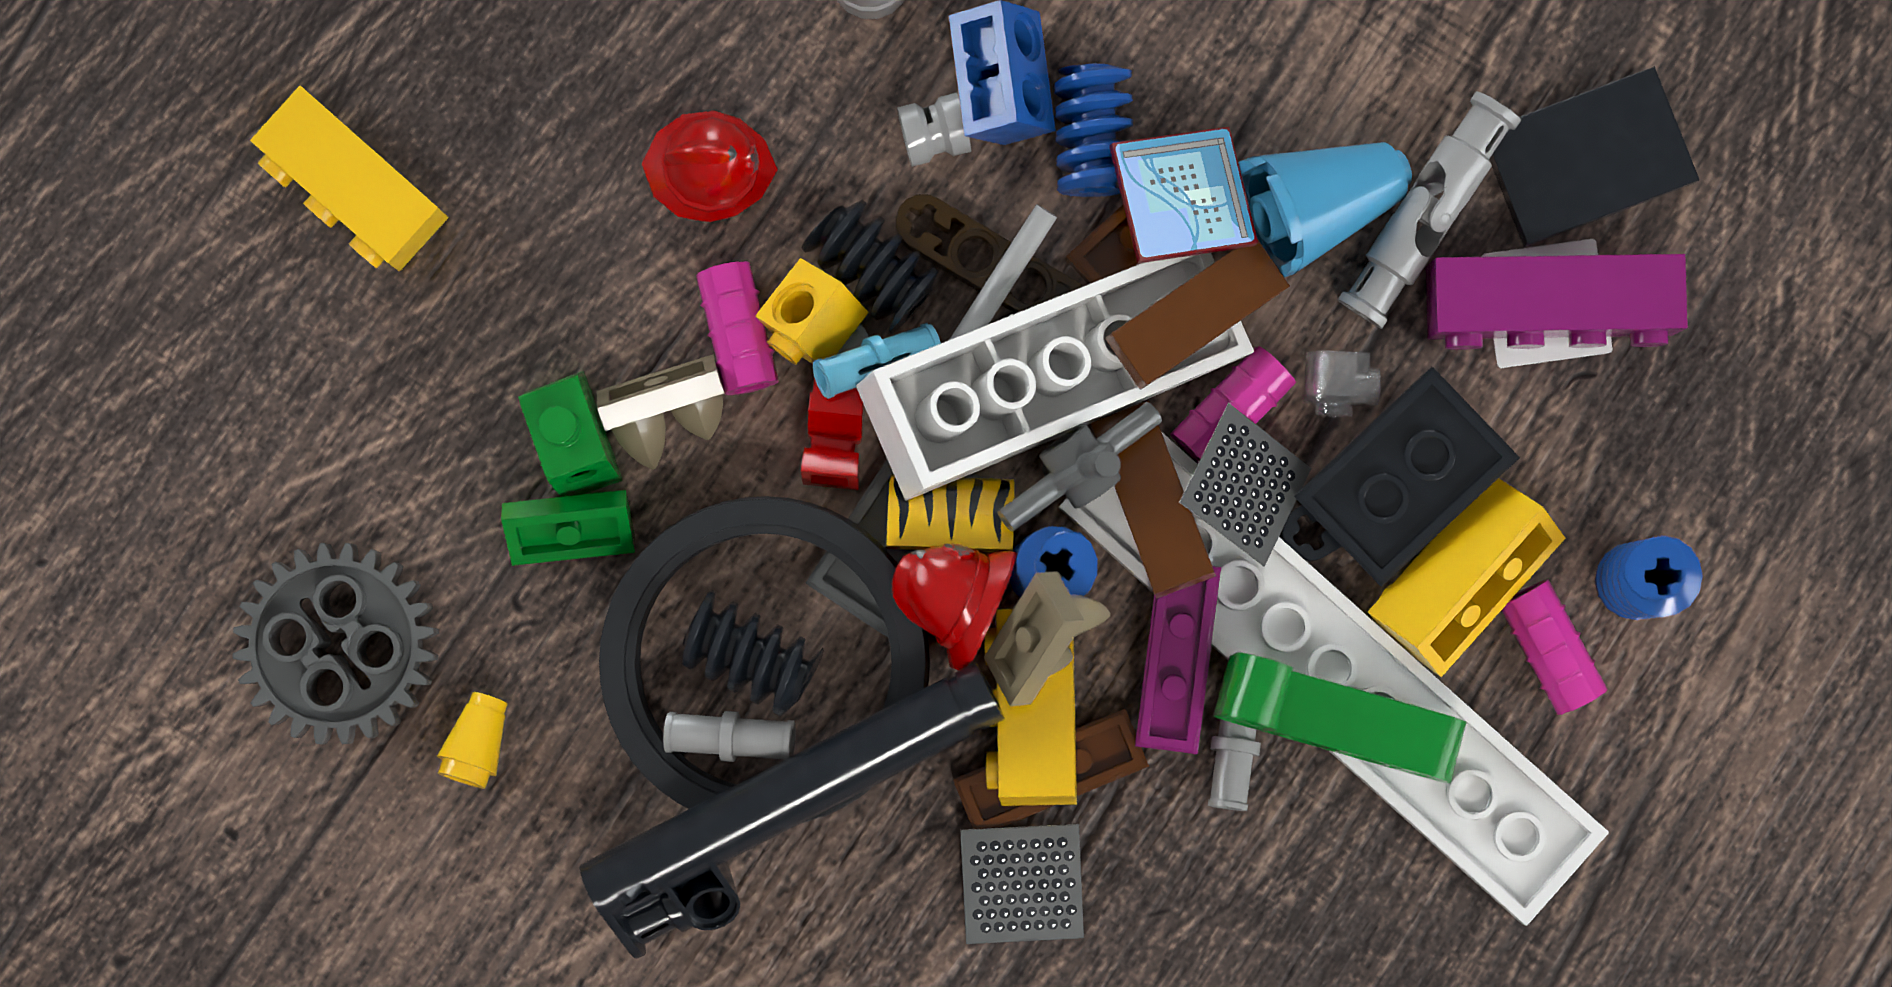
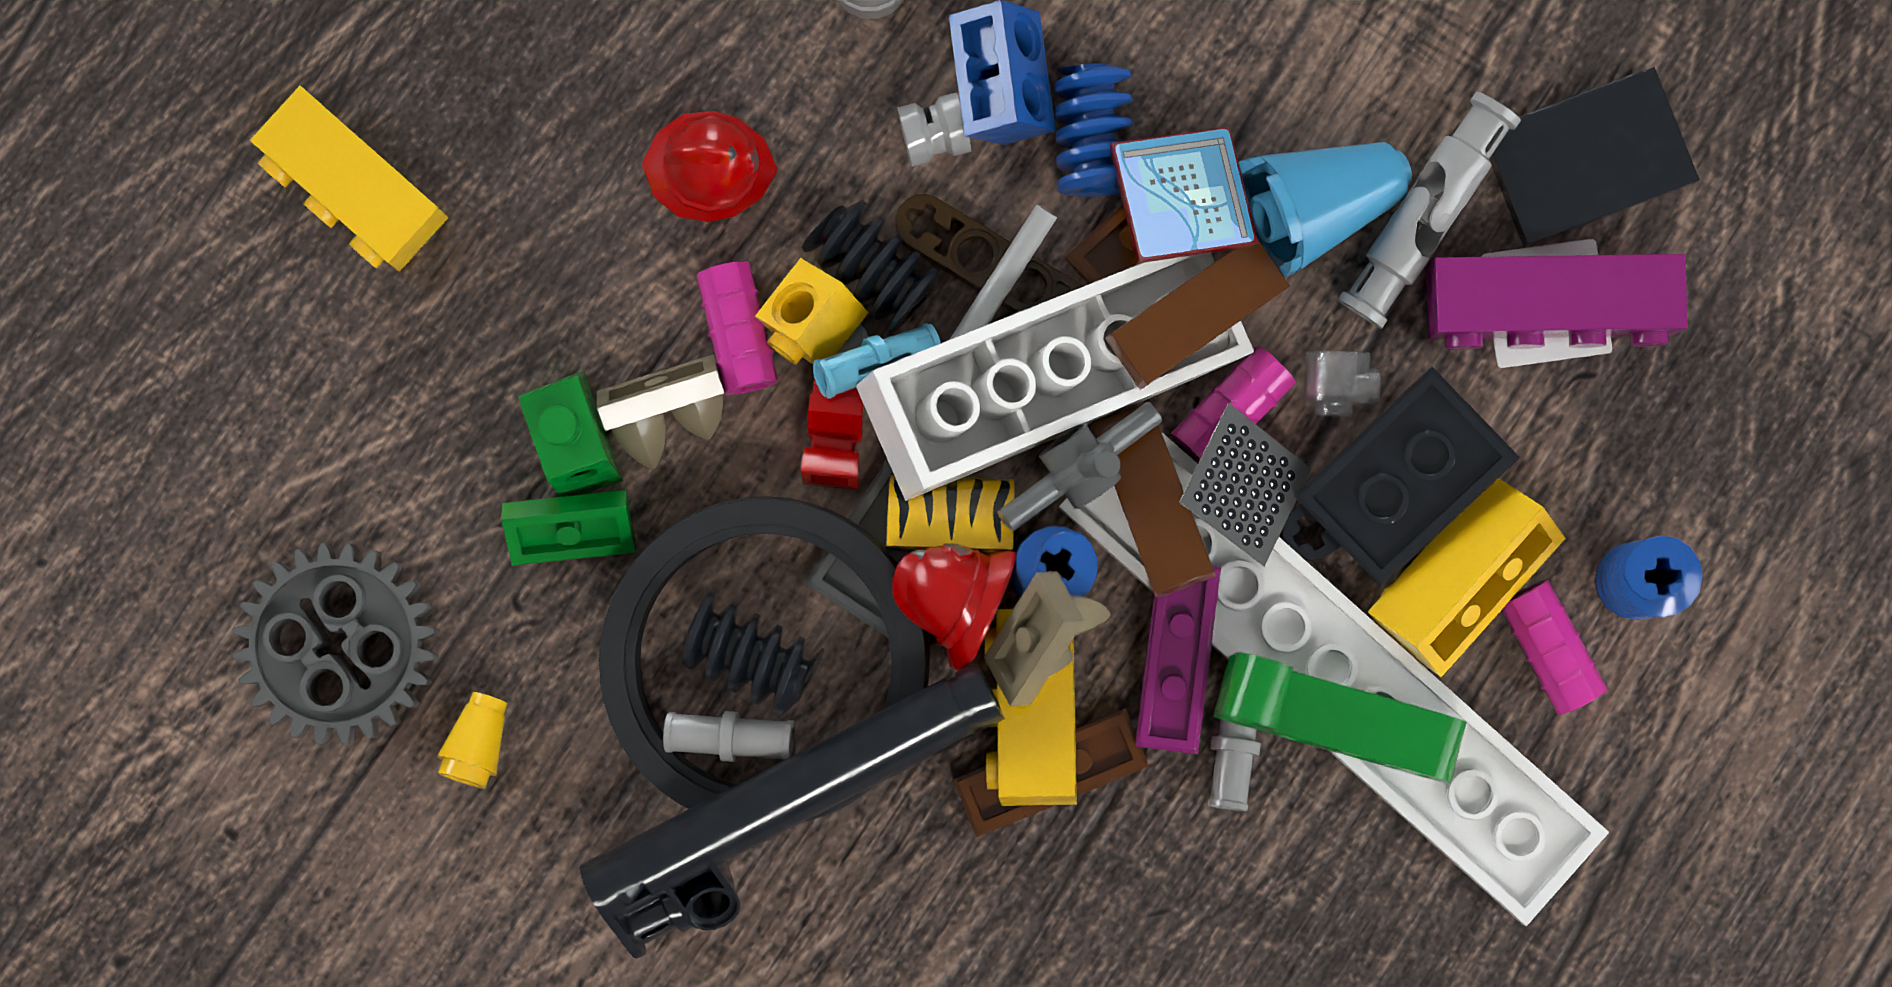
dark grey sticker [960,824,1084,944] -> none

